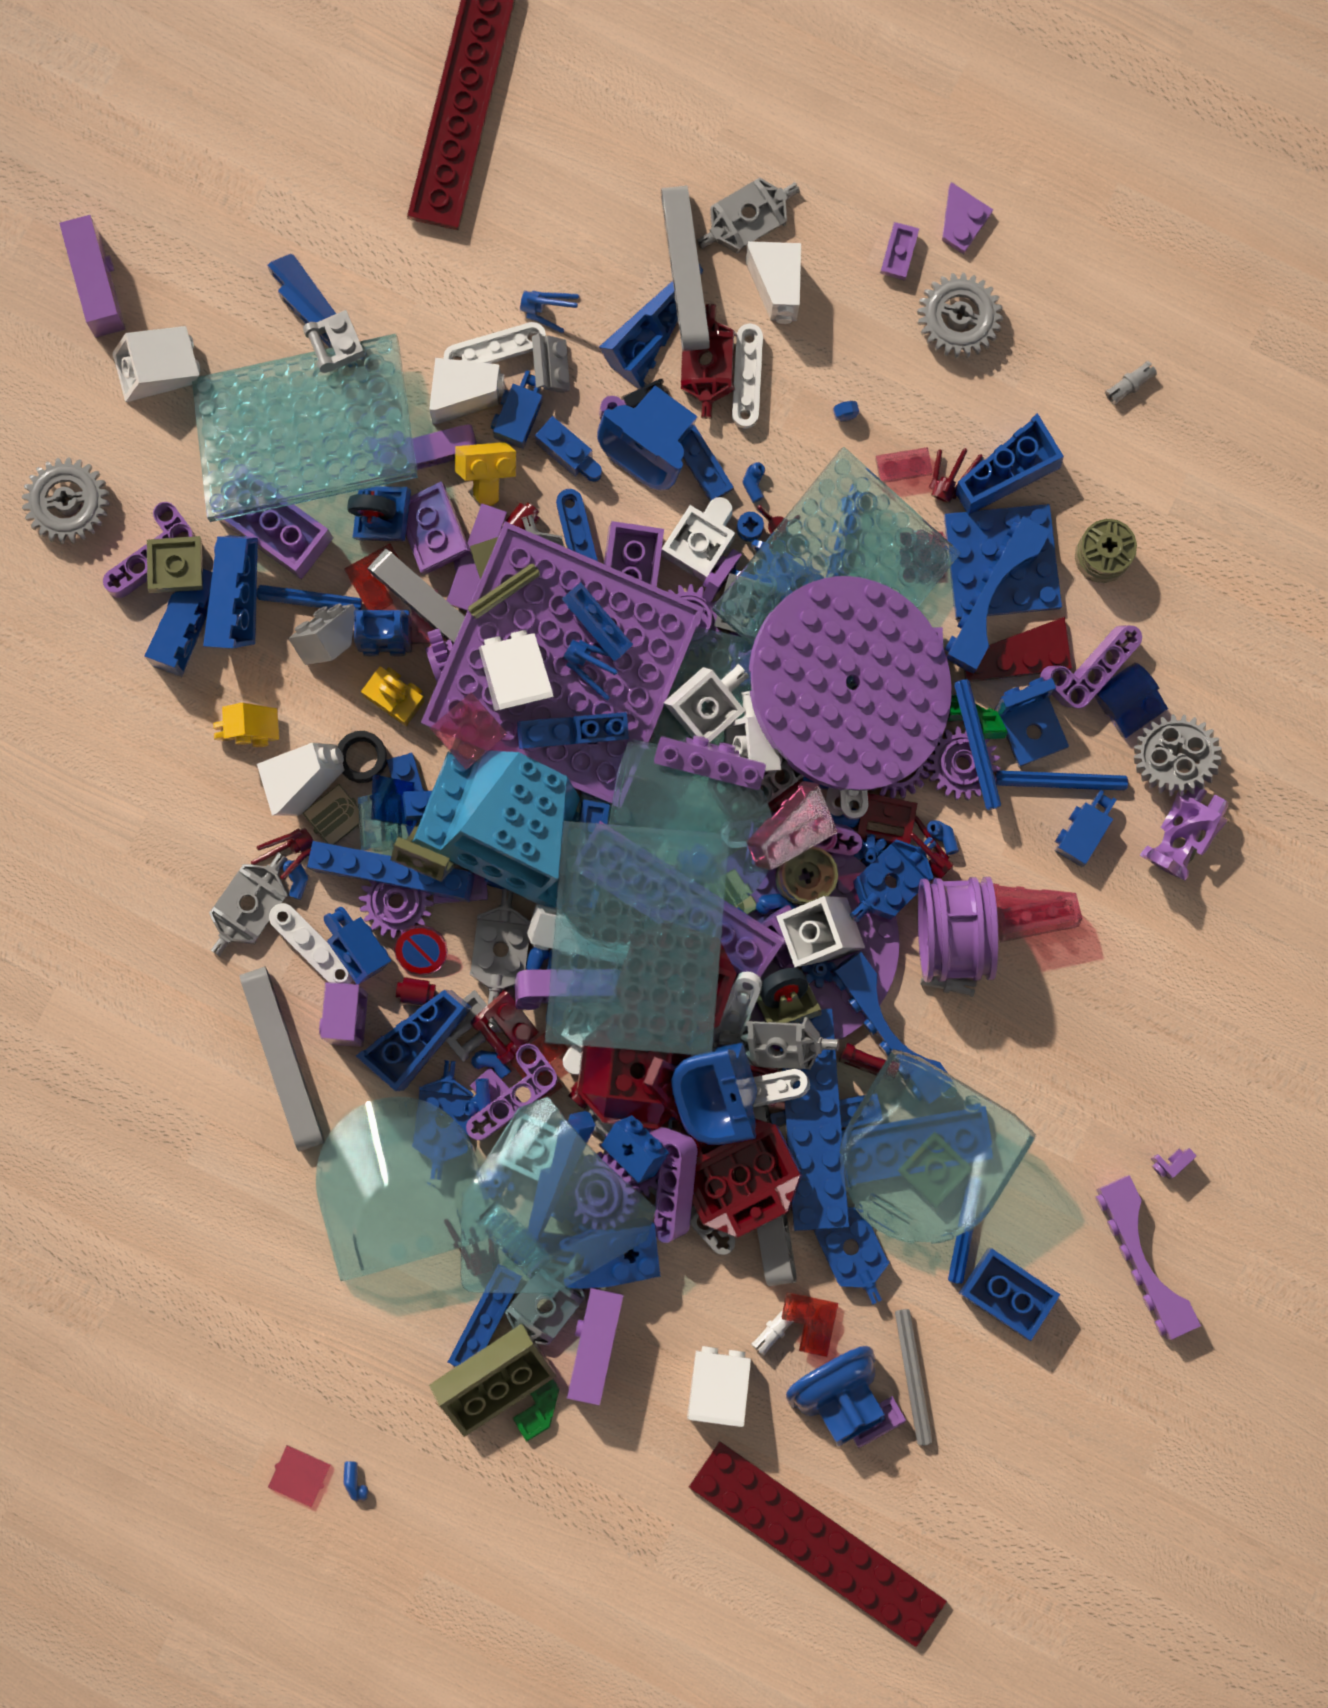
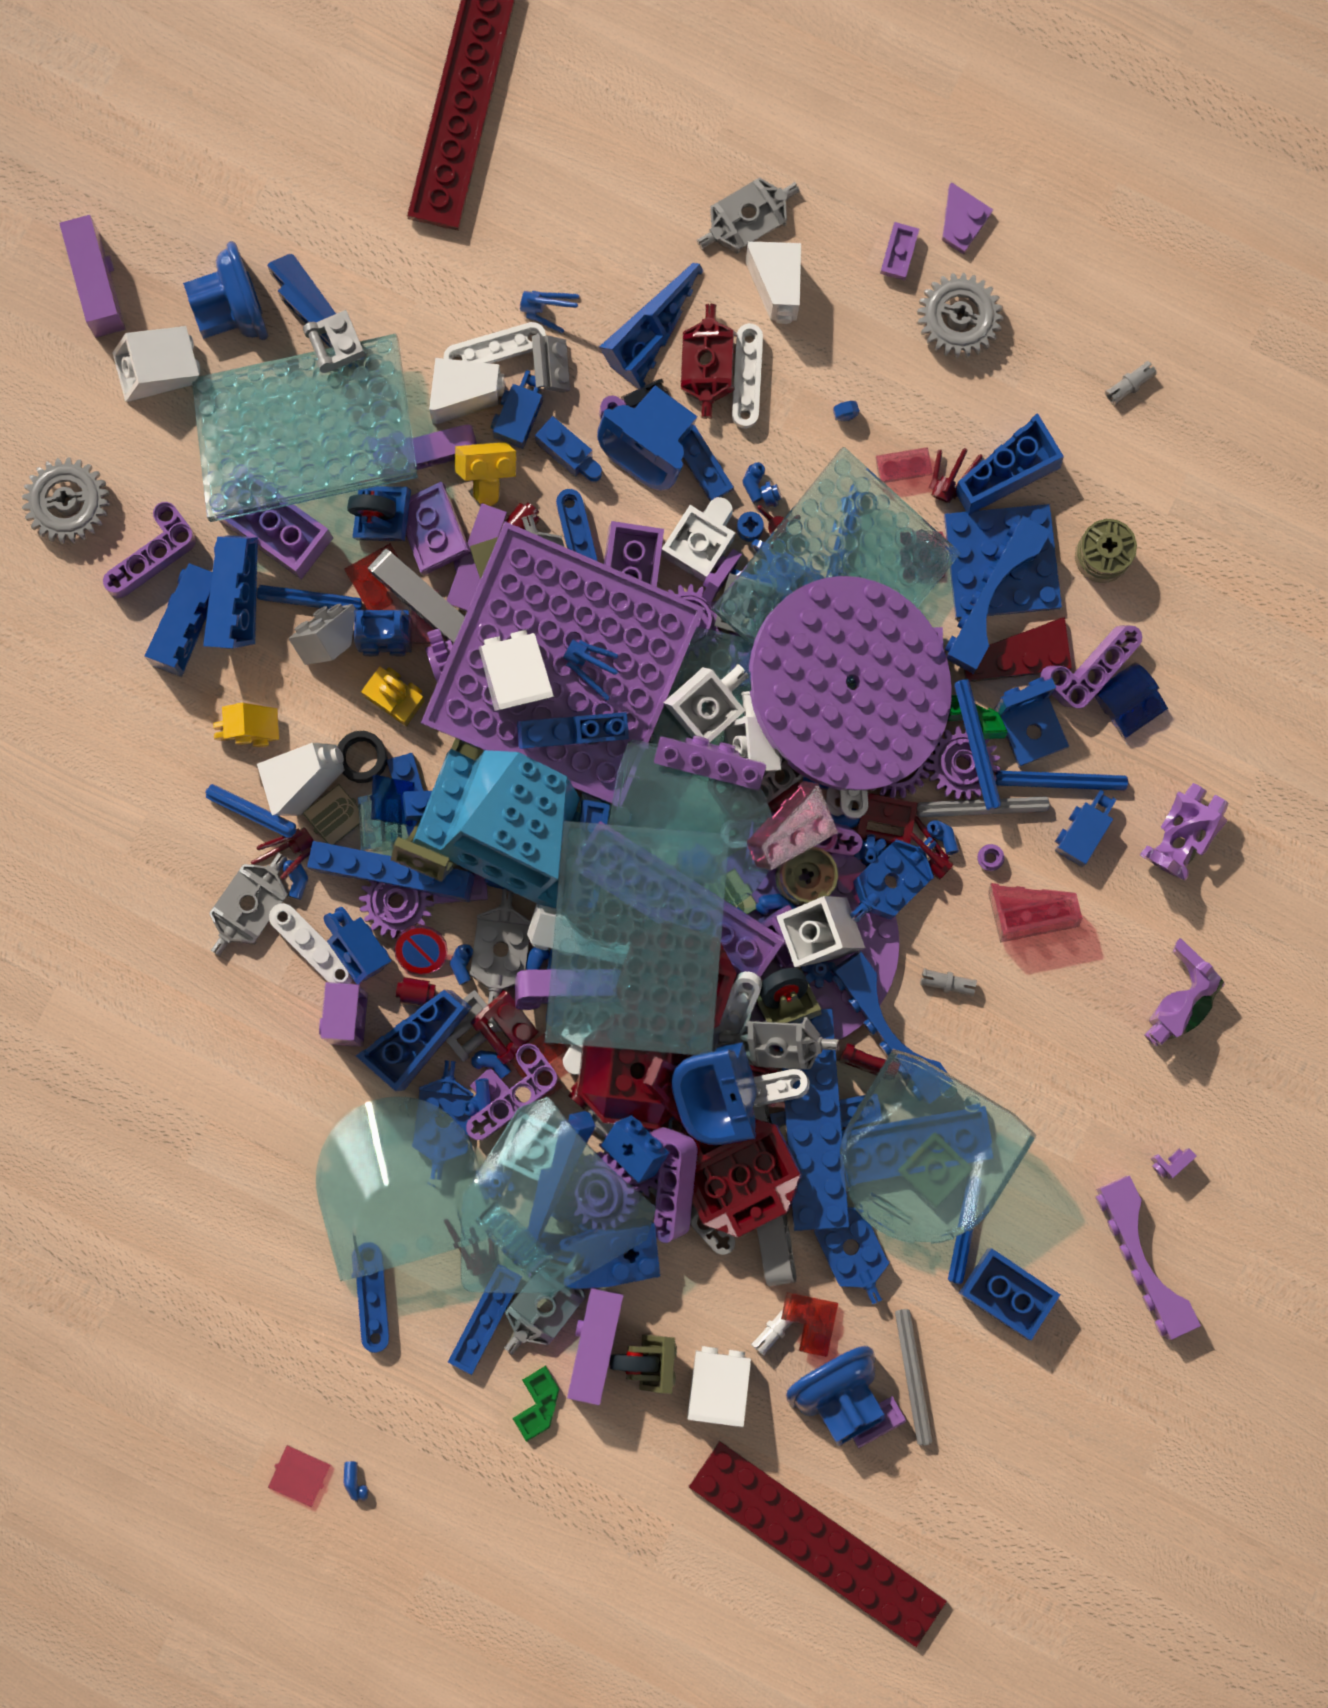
olive plate [147,536,203,593] -> none
light grey beam [239,966,325,1152] -> none
clear pink plate [429,692,507,770] -> none
olive brick [429,1324,557,1437] -> none
olive axle [468,564,540,619] -> none
blue plate [562,582,633,662] -> none
light grey beam [661,185,709,351] -> none
medium lavender wheel [918,876,998,982] -> none
light grey gear [1134,714,1222,797] -> none
none -> blue piece [183,241,268,340]
none -> blue axle [205,784,297,838]
none -> blue plate [355,1242,390,1353]
none -> blue arm [450,944,473,985]
none -> olive plate [609,1334,677,1394]
none -> blue plate [761,481,782,507]
none -> light grey axle [917,797,1049,817]
none -> medium lavender plate [977,844,1004,871]
none -> medium lavender hips [1144,938,1225,1047]

